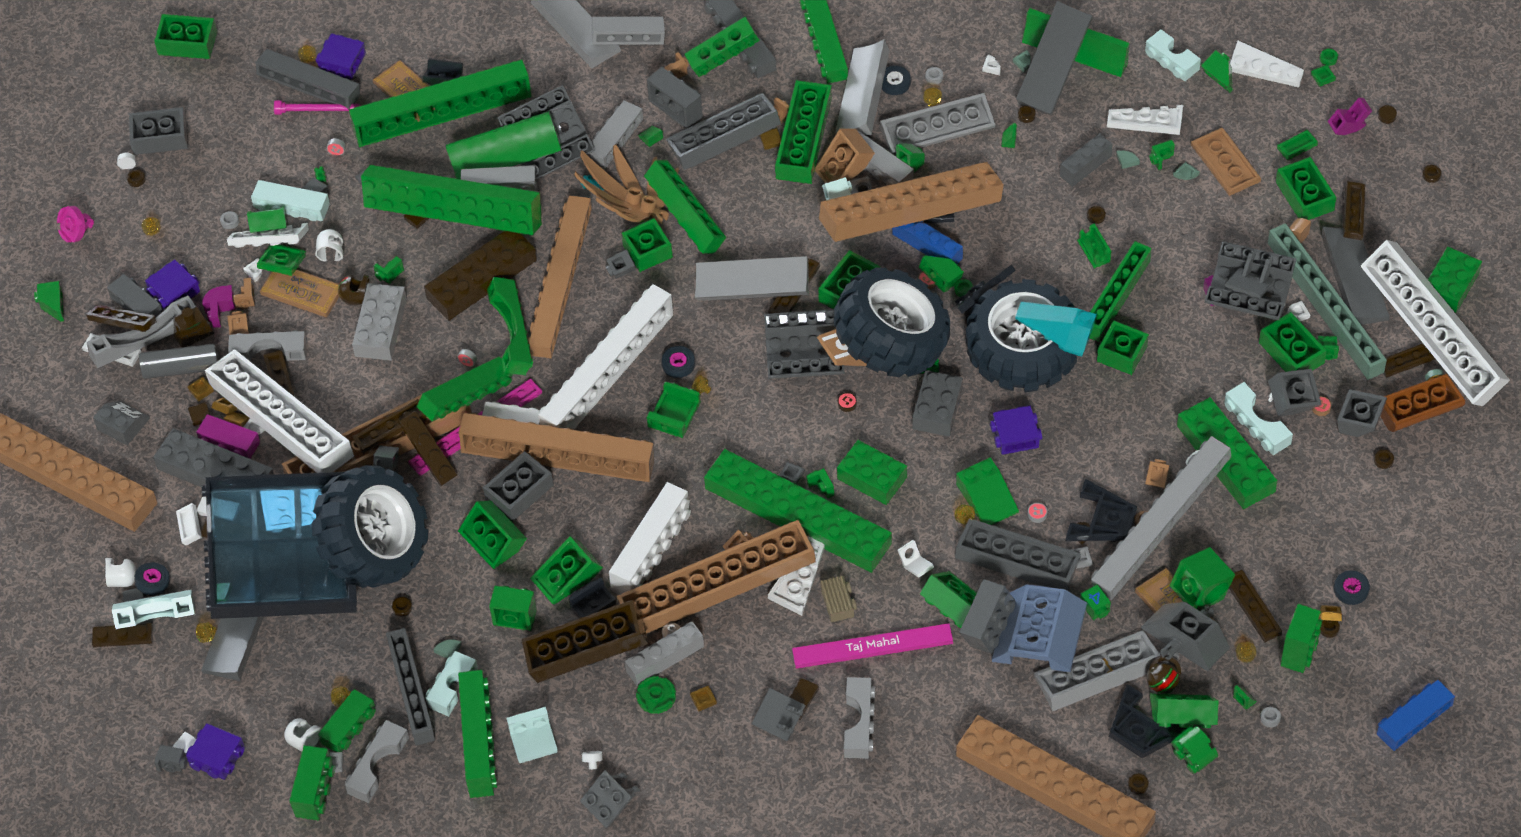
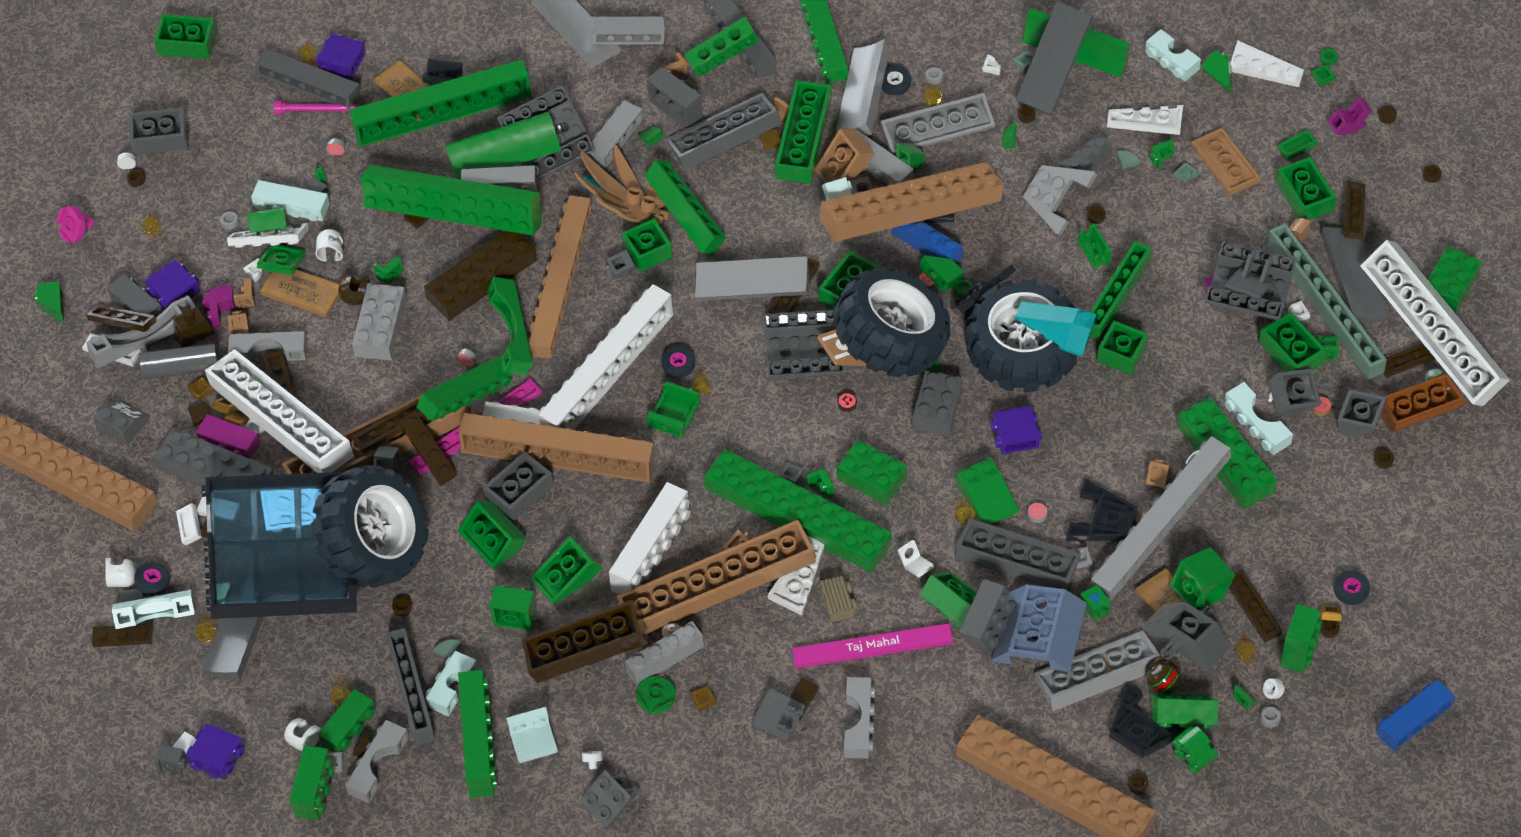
black bracket [569,578,616,619] -> none
none -> dark brown tile [353,734,371,757]
none -> light grey wing [1023,165,1097,236]
none -> white tile [1263,679,1285,699]

